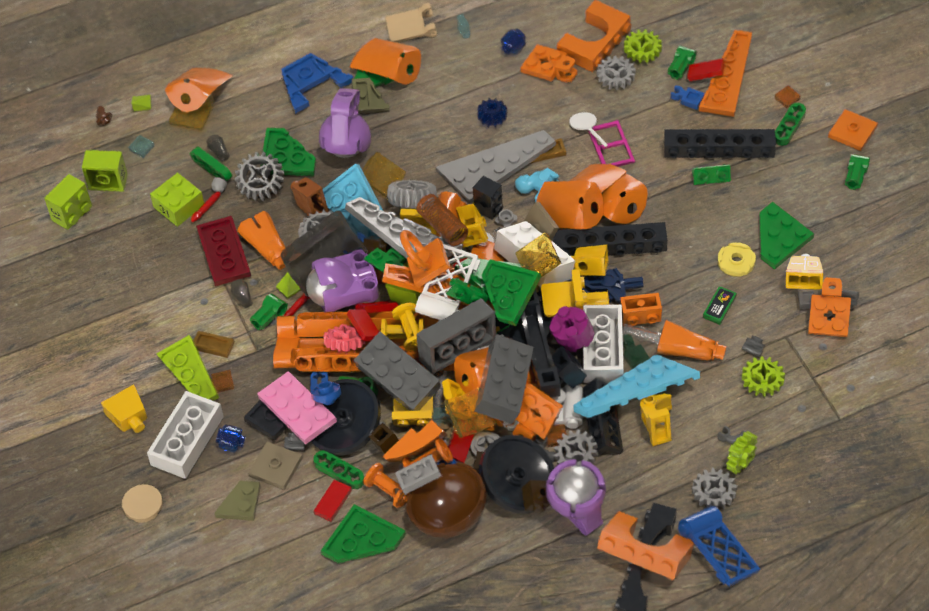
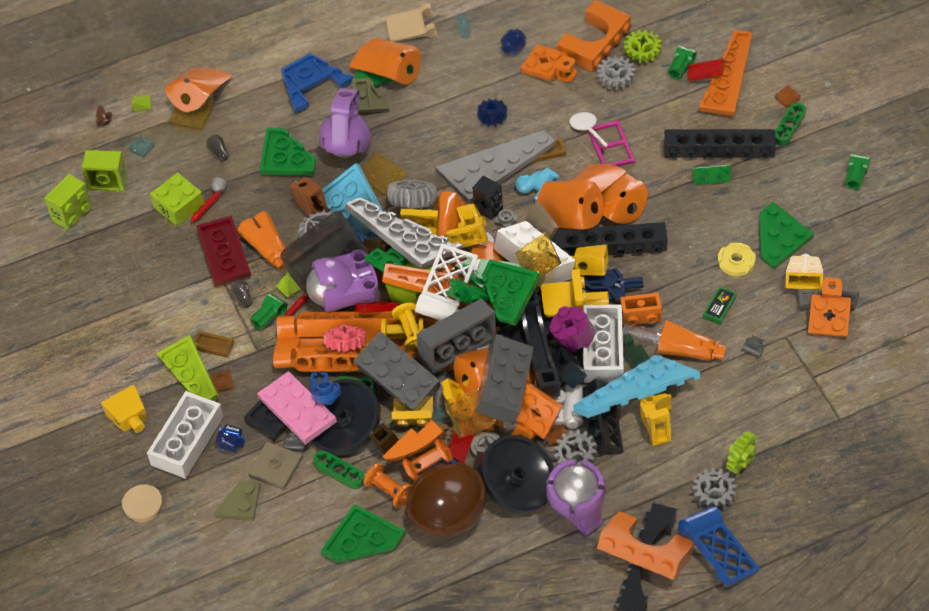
green beam [190,146,232,182] -> none
light grey gear [235,152,284,201] -> none
red tile [314,480,352,522] -> none
red tile [347,310,379,341] -> none
light grey bracket [395,455,441,494] -> none
orange tile [400,230,450,288] -> none
dark orange piece [416,194,468,246] -> none
dark brown brick [522,480,551,513] -> none
blue plate [670,85,705,110] -> none
dark grey arm [718,426,747,444] -> none
lime gear [742,356,785,397] -> none
orange plate [828,109,878,151] -> none

